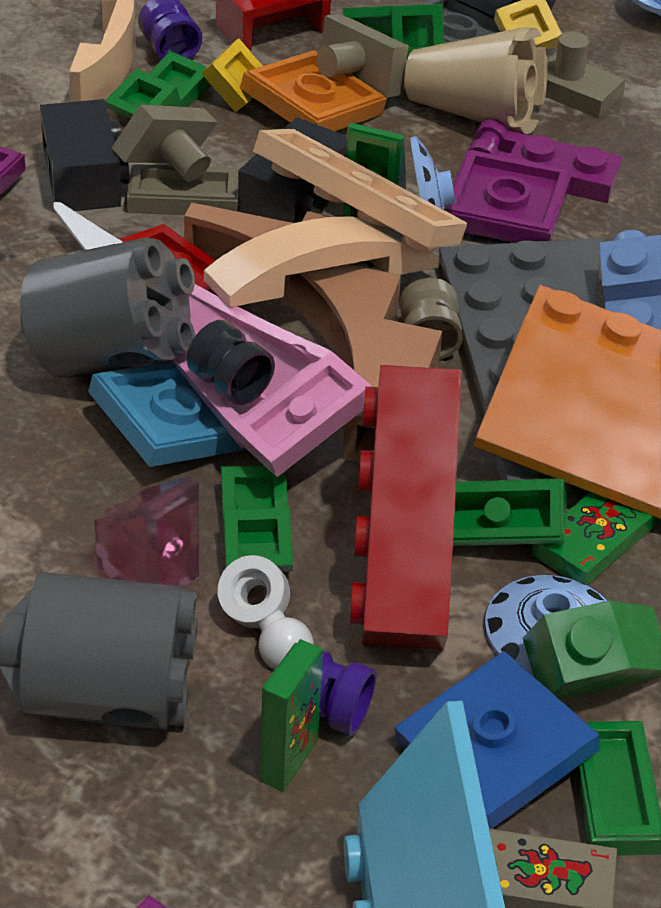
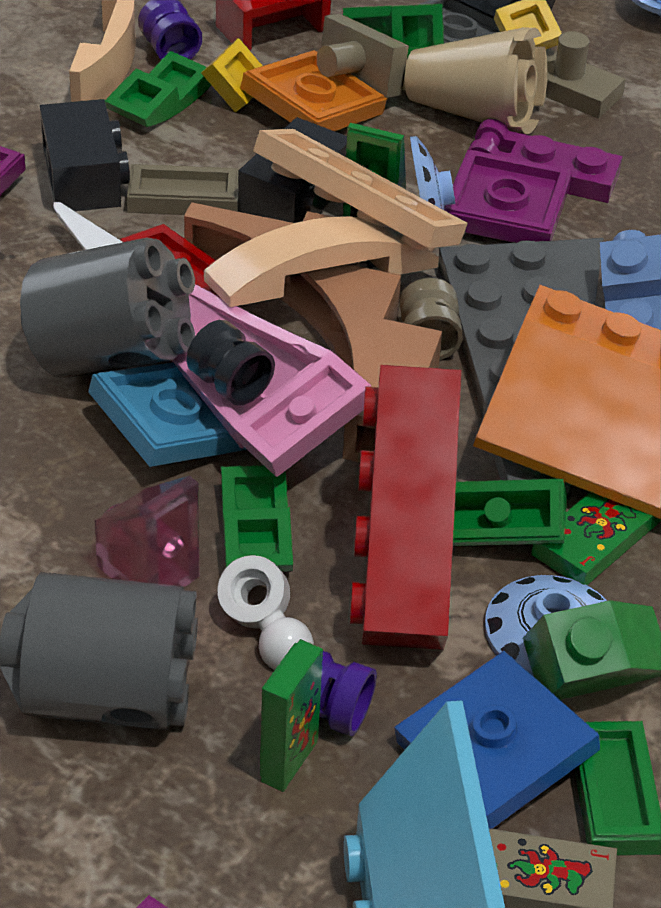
dark tan tile [111,105,218,182] -> none

